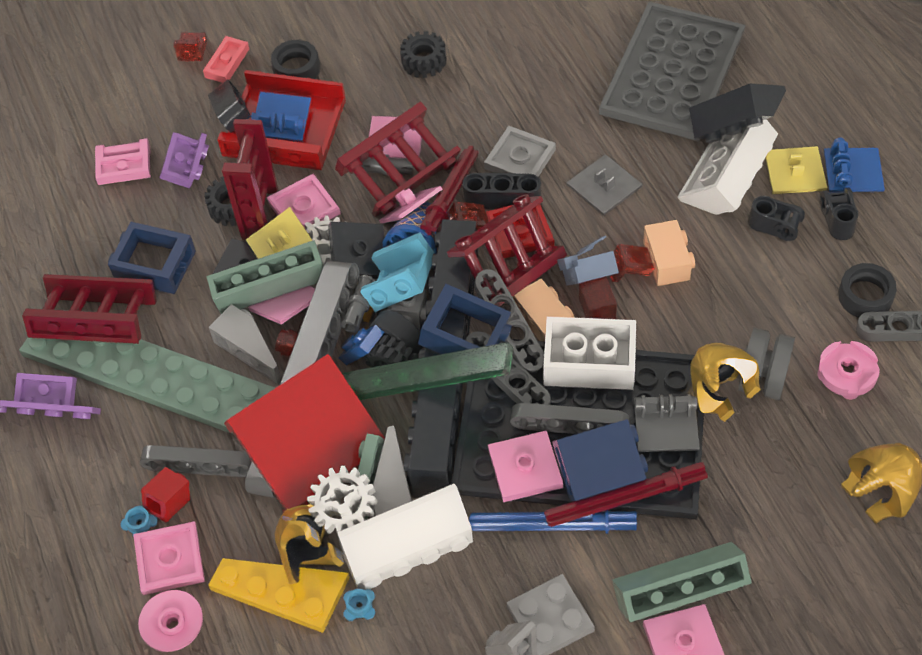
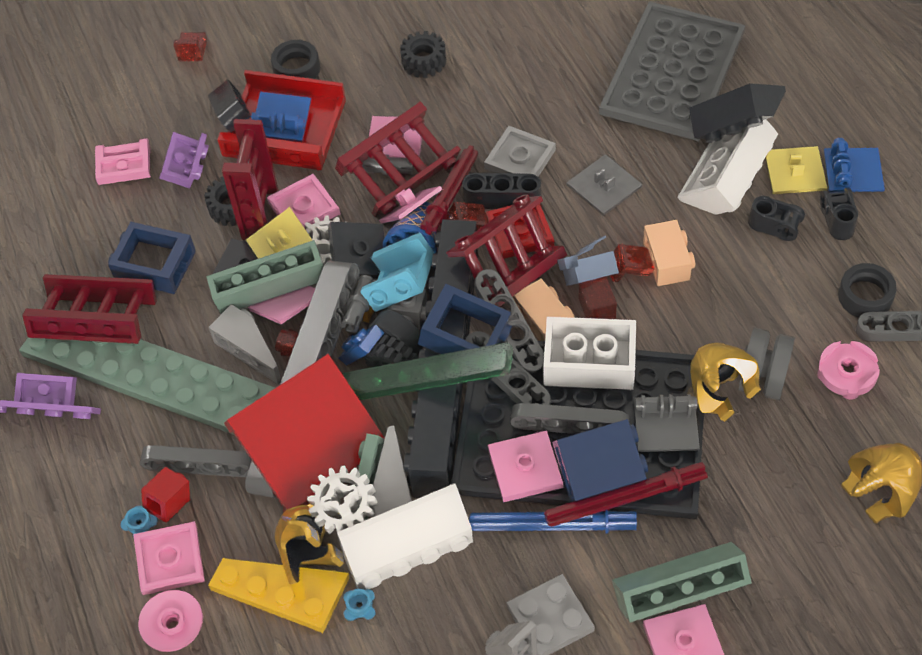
coral plate [203,36,249,83] -> none

